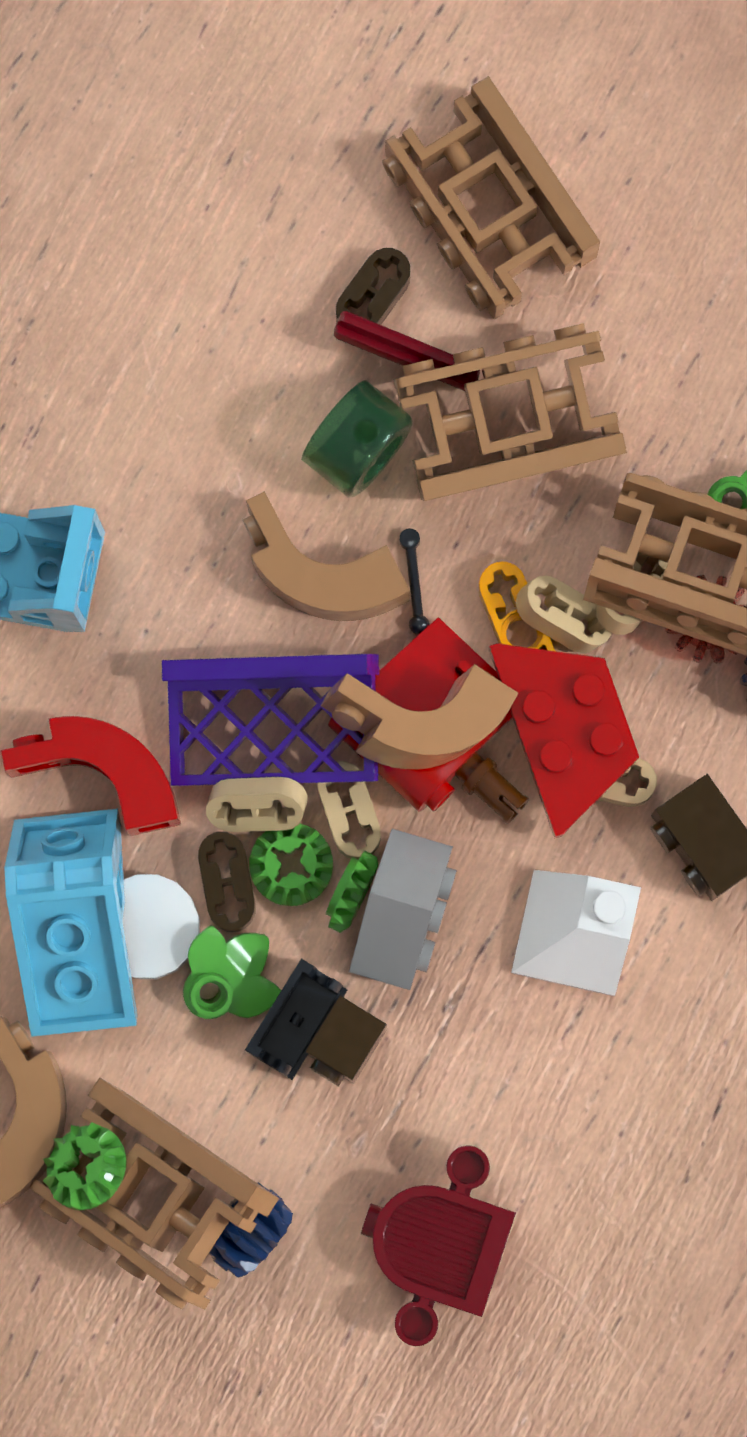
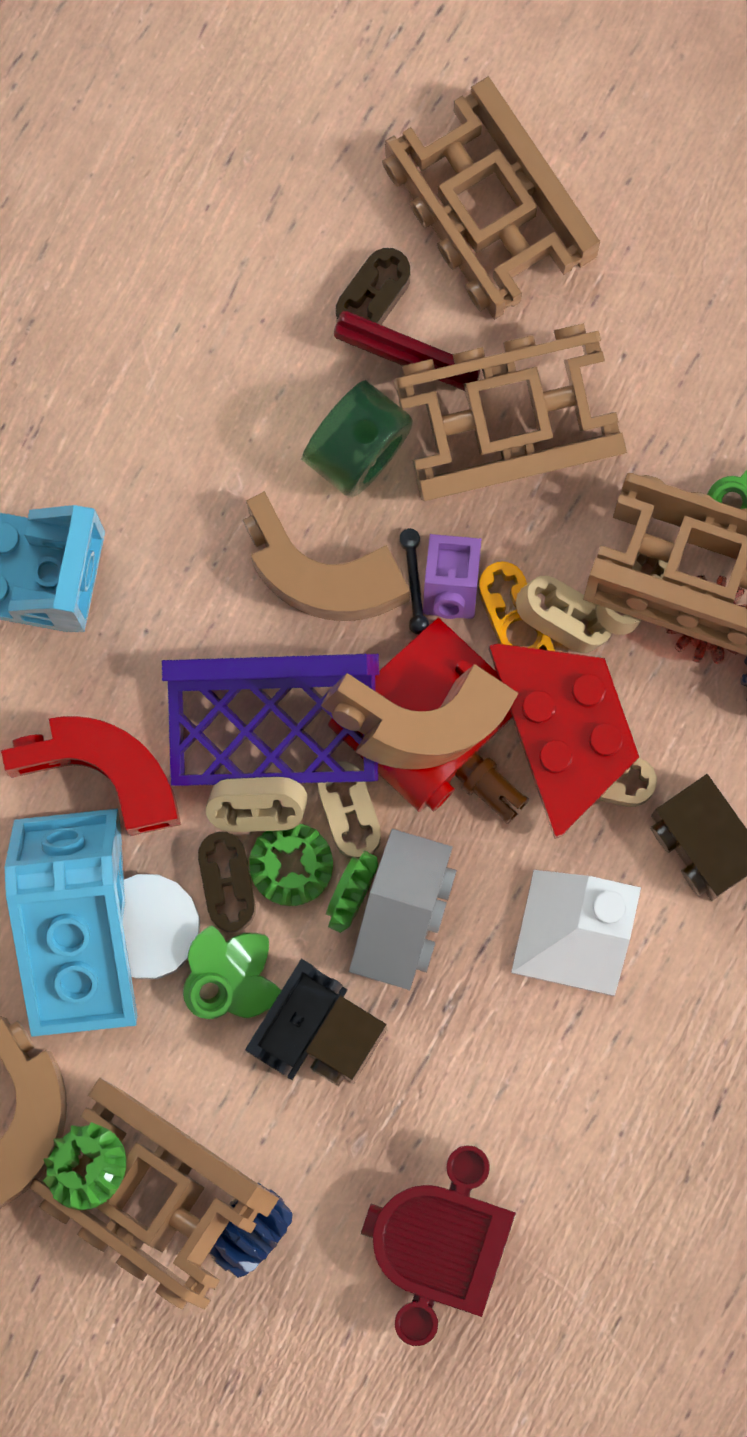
none -> medium lavender bracket [423,534,482,619]

